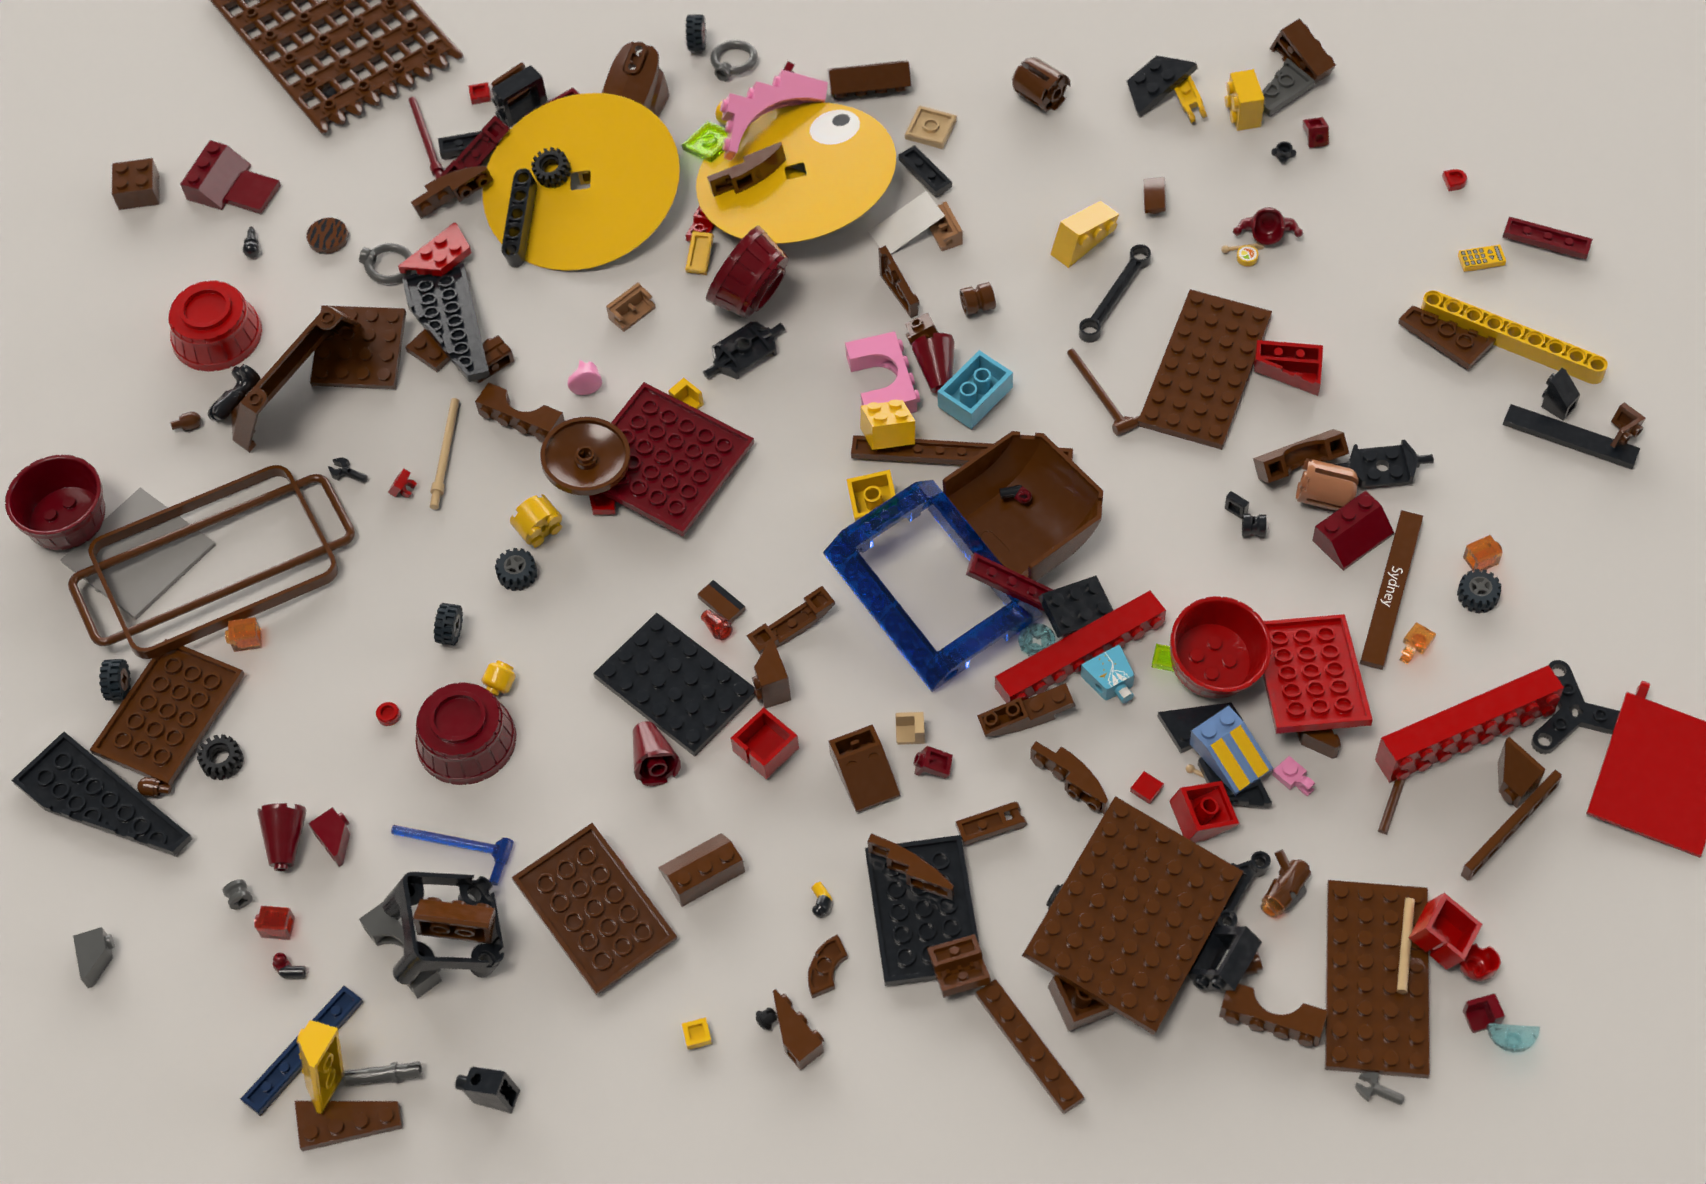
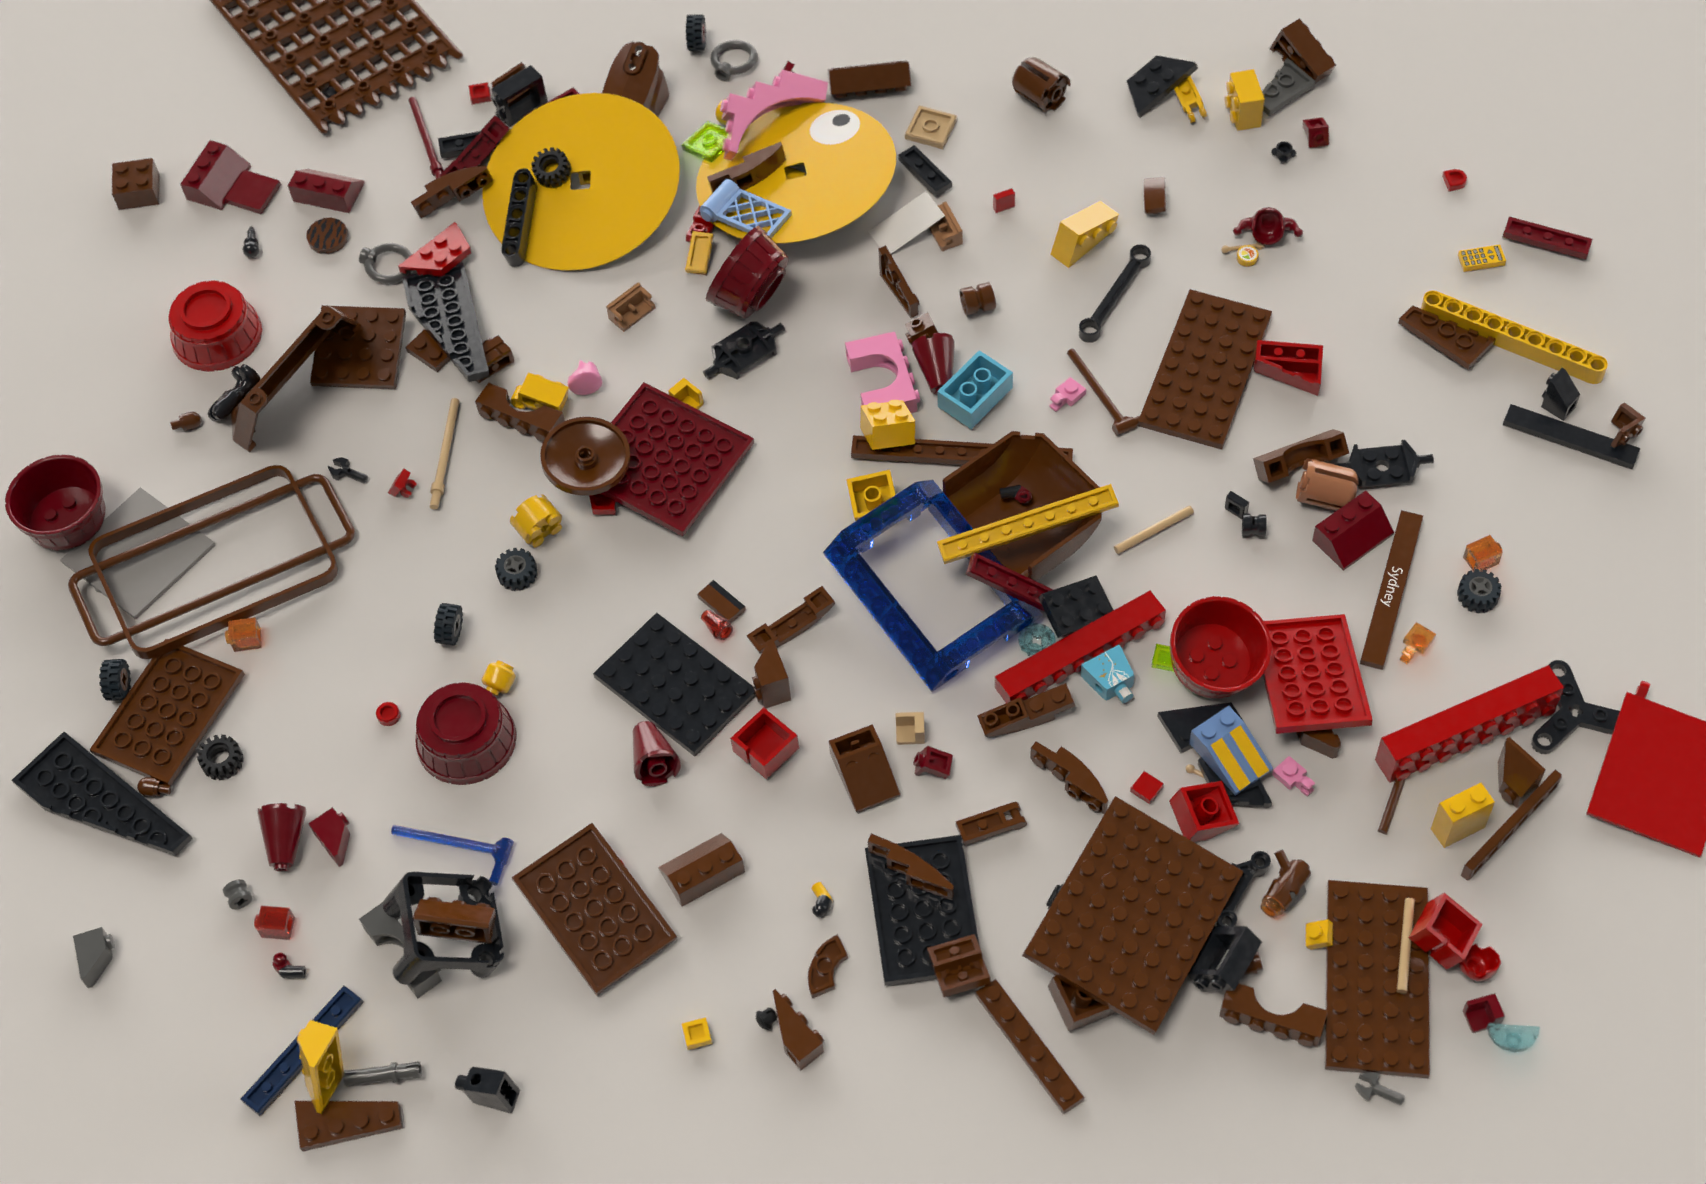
none -> dark red slope [288,169,365,213]
none -> yellow hinge [510,372,569,412]
none -> light blue piece [700,179,792,238]
none -> yellow tile [937,484,1119,565]
none -> red tile [993,188,1015,213]
none -> bright pink plate [1049,377,1086,412]
none -> tan bar [1114,506,1194,554]
none -> yellow plate [1305,919,1333,950]
none -> yellow brick [1431,783,1495,848]

